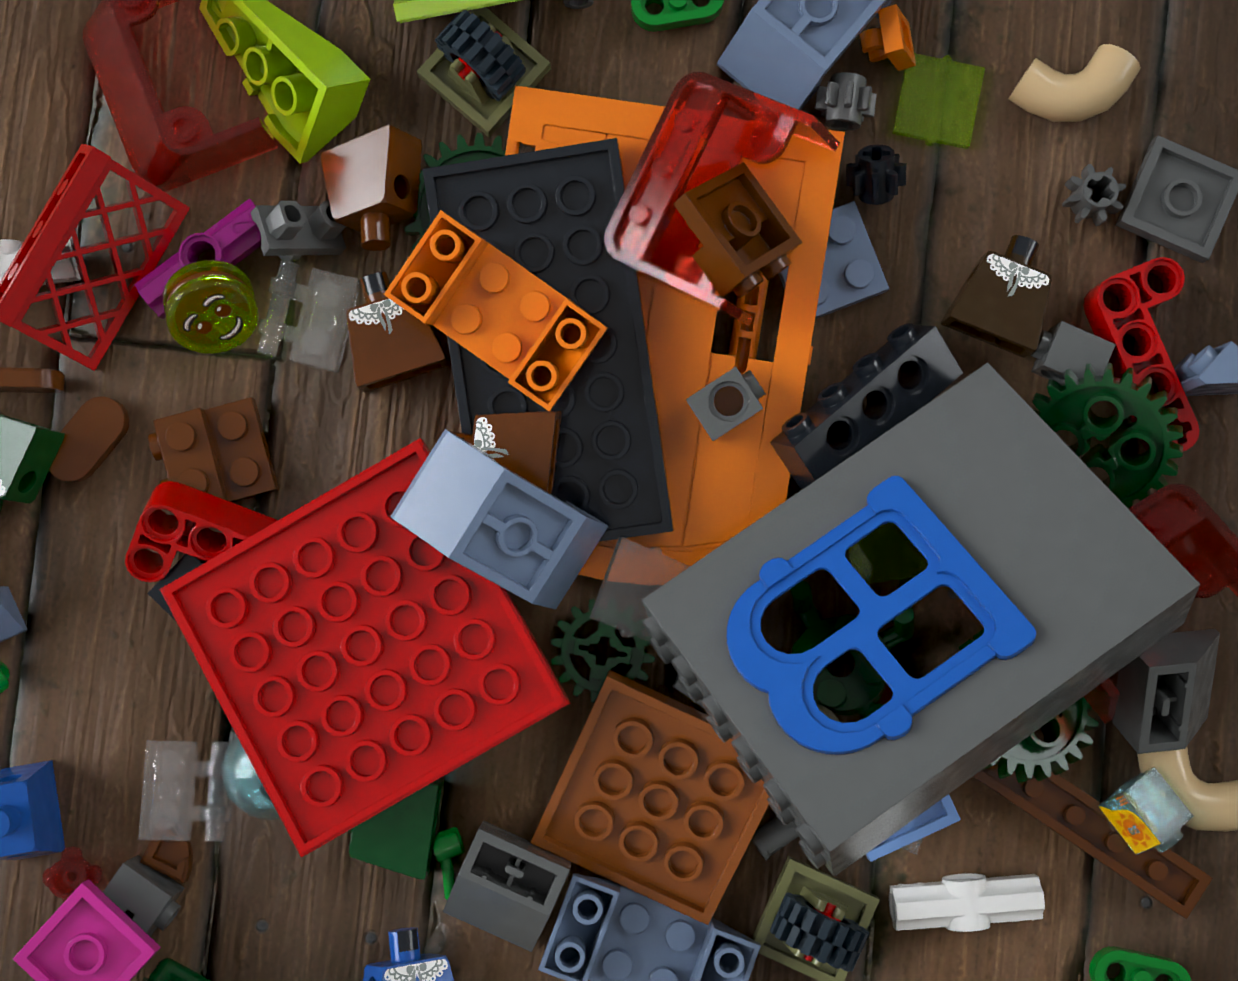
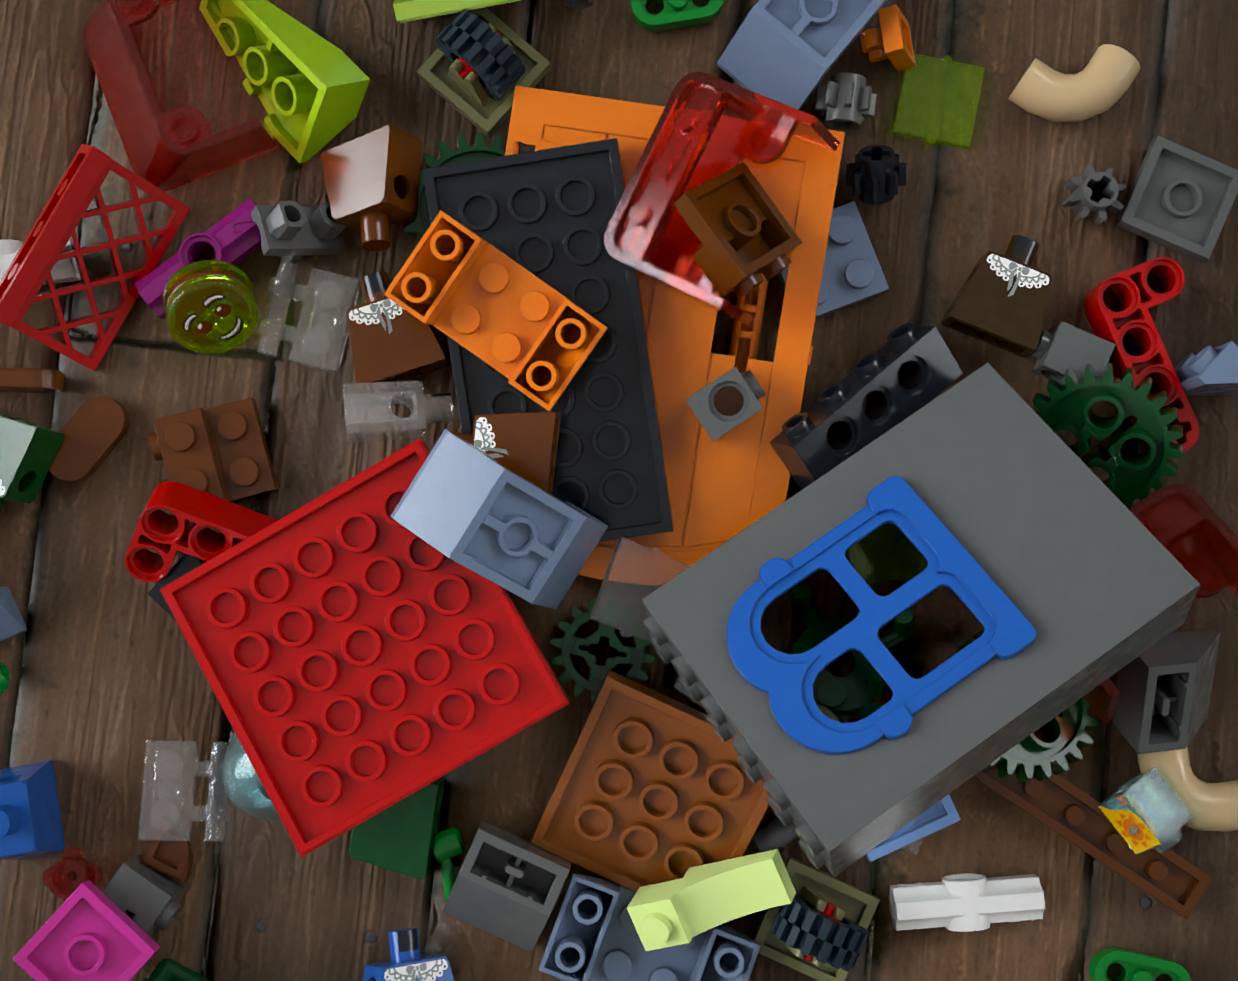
none -> clear torso [343,381,453,444]
none -> yellowish green slope [627,849,796,951]

